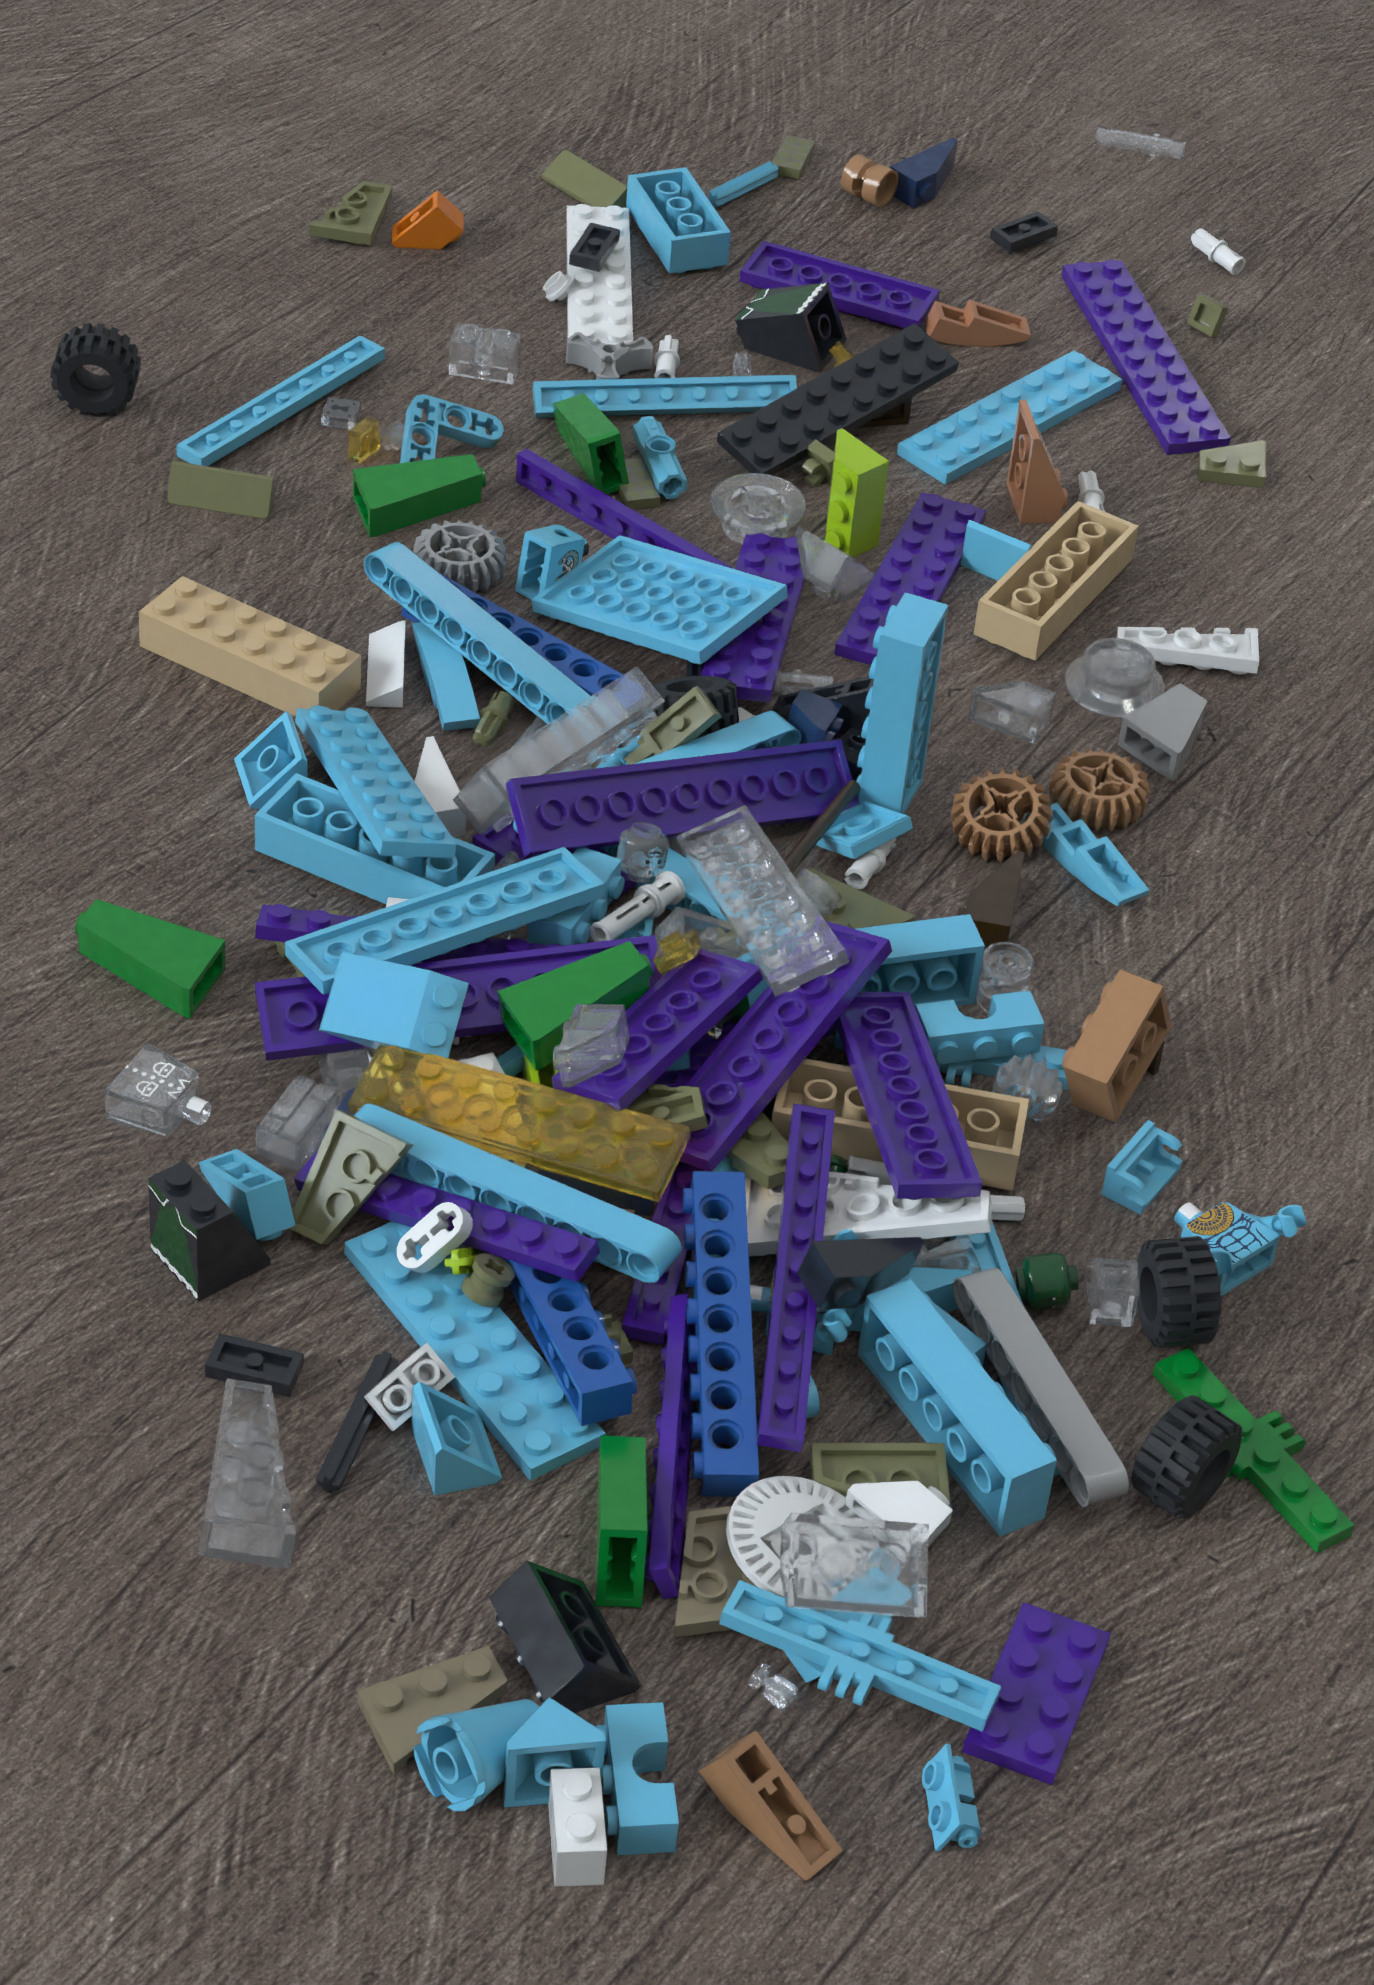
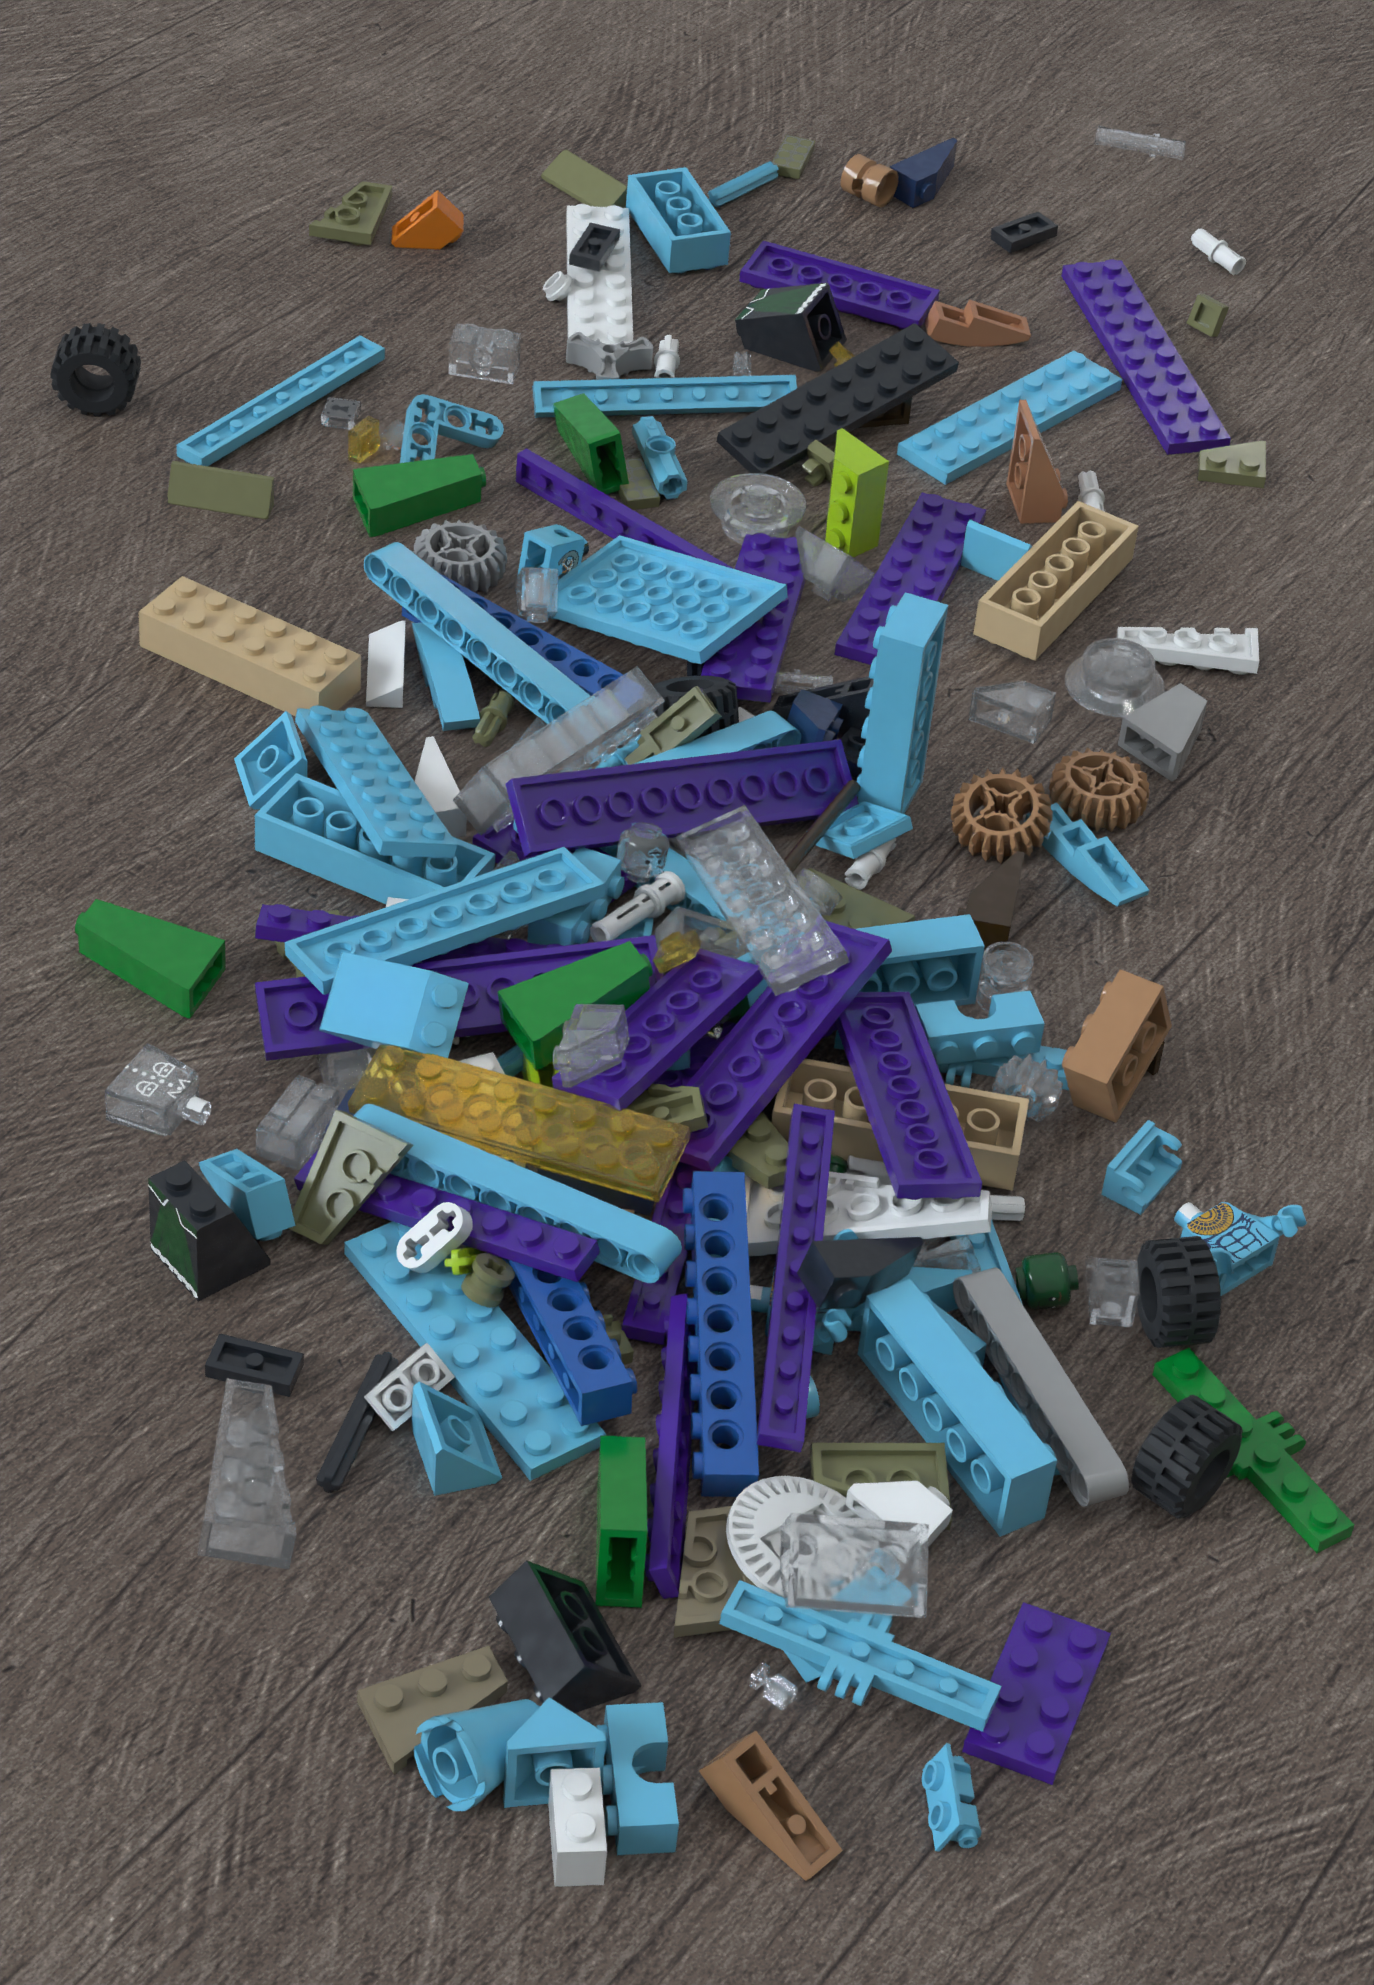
none -> clear slope [515,567,558,623]

